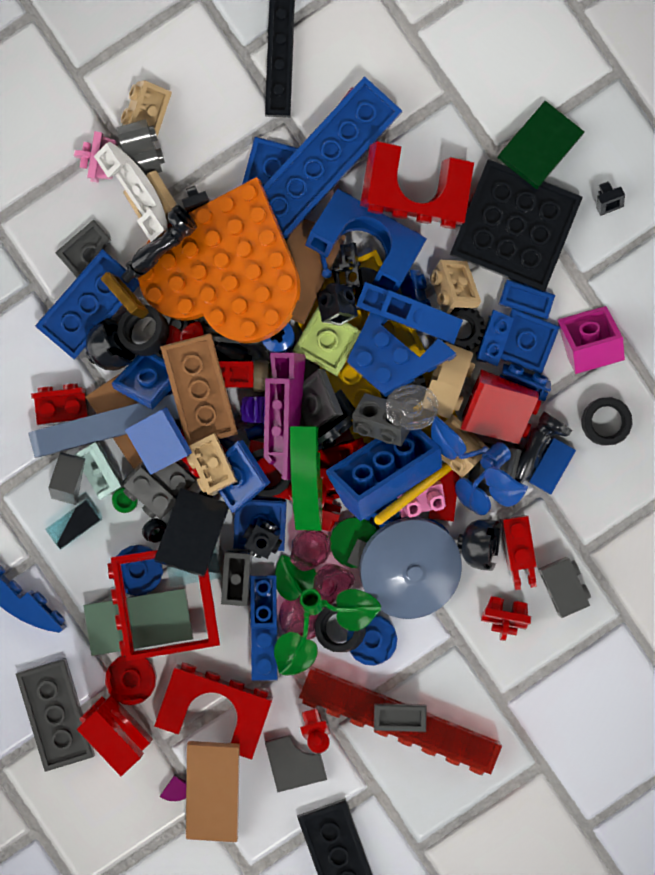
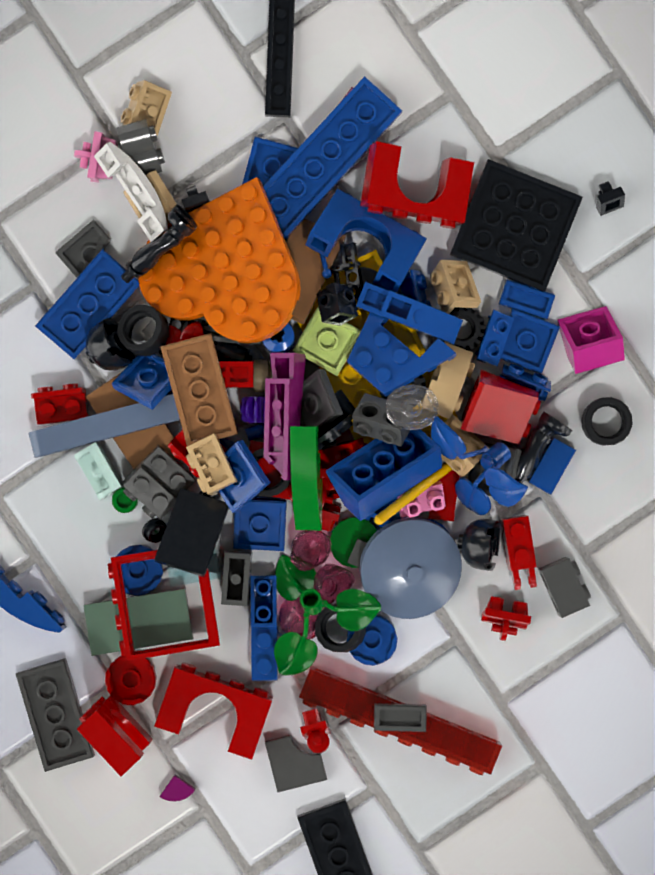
black tile [45,499,103,550] -> none
dark grey slope [48,452,85,505] -> none
pearl gold tile [100,272,149,319] -> none
tile [125,407,192,475] -> none
medium nougat tile [186,741,240,842] -> none
black brick [243,517,282,559] -> none
dark green tile [497,101,585,189] -> none

